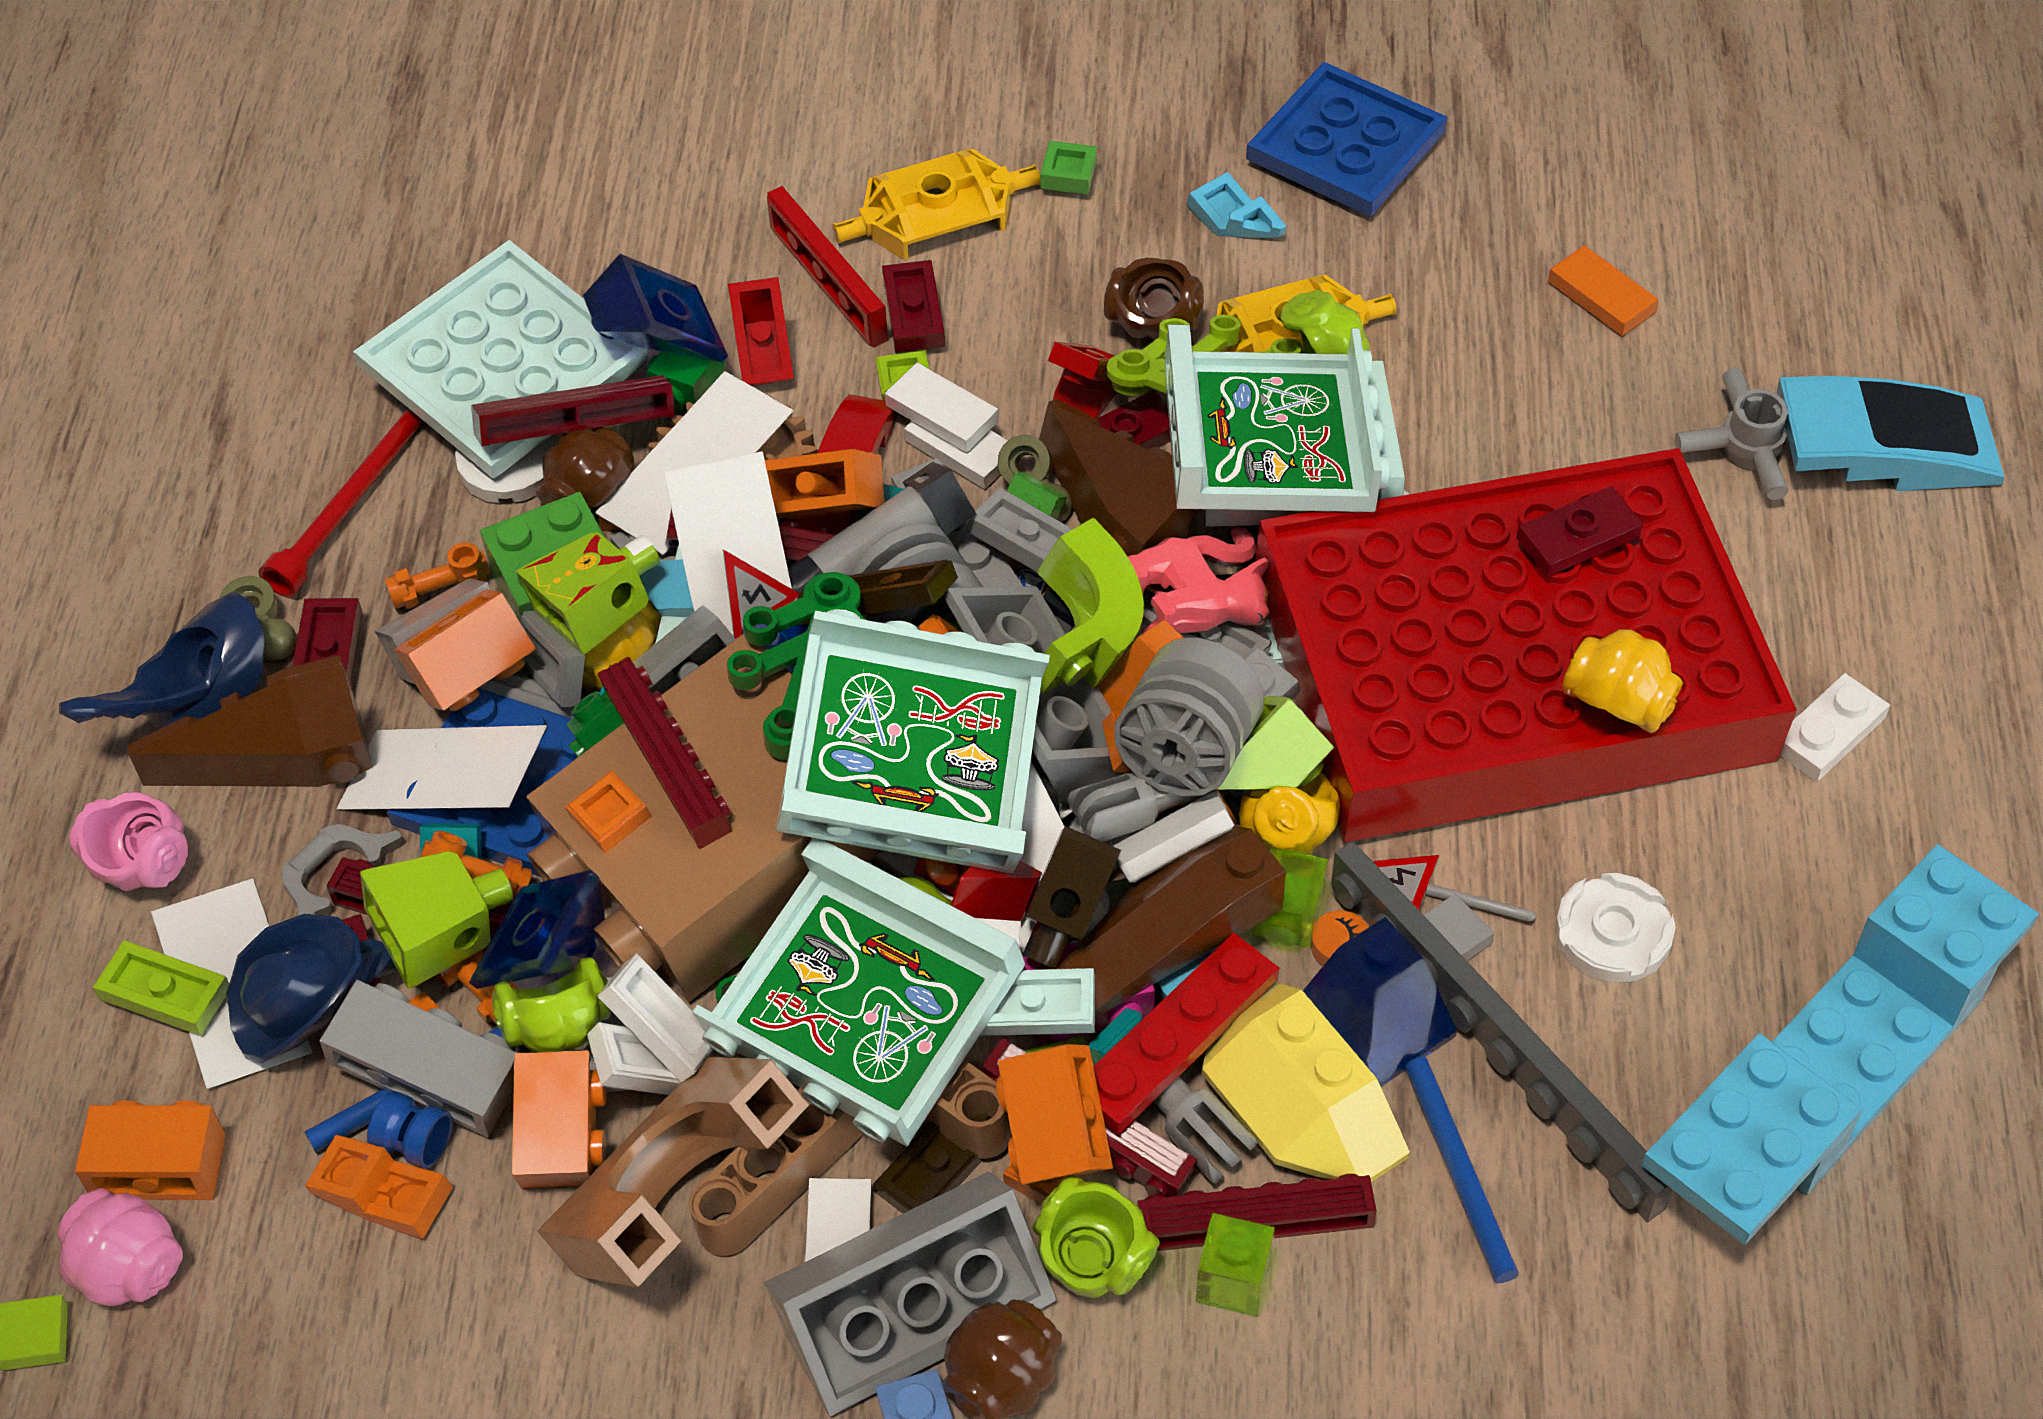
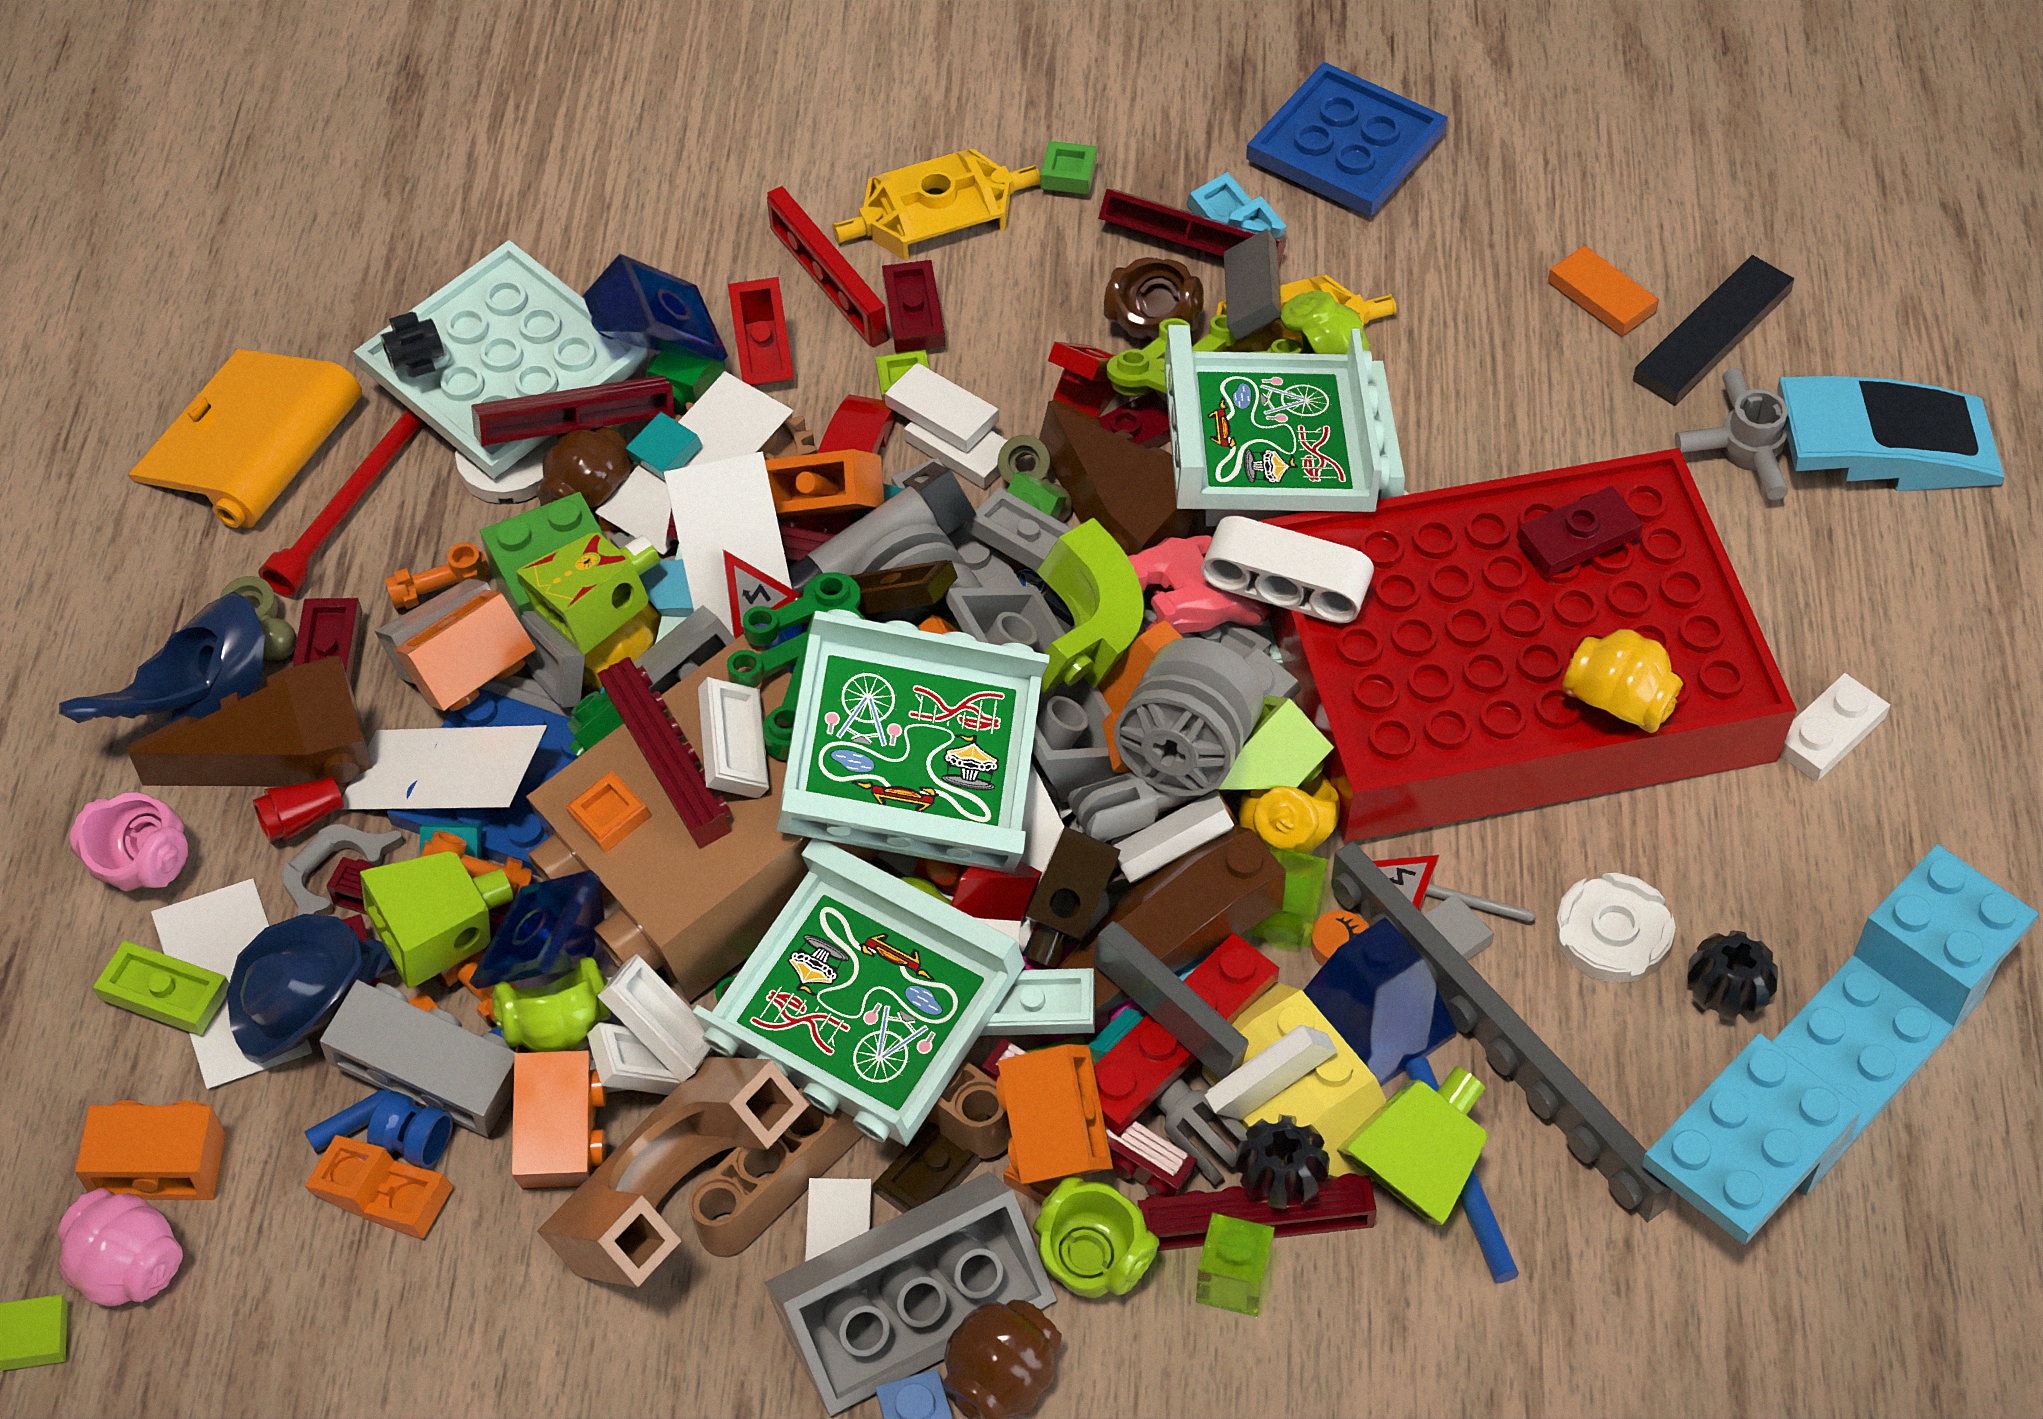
none -> light orange door [128,349,362,528]
none -> red cone [253,776,344,842]
none -> black gear [380,311,444,379]
none -> teal tile [625,412,703,481]
none -> white tile [698,677,769,799]
none -> dark grey tile [1092,921,1249,1080]
none -> dark red piece [1098,189,1286,269]
none -> white beam [1201,516,1374,623]
none -> white tile [1205,1025,1338,1120]
none -> dark grey tile [1224,229,1281,340]
none -> black piece [1235,1114,1330,1210]
none -> lime torso [1337,1066,1488,1225]
none -> black tile [1633,255,1795,404]
none -> black piece [1687,930,1778,1020]

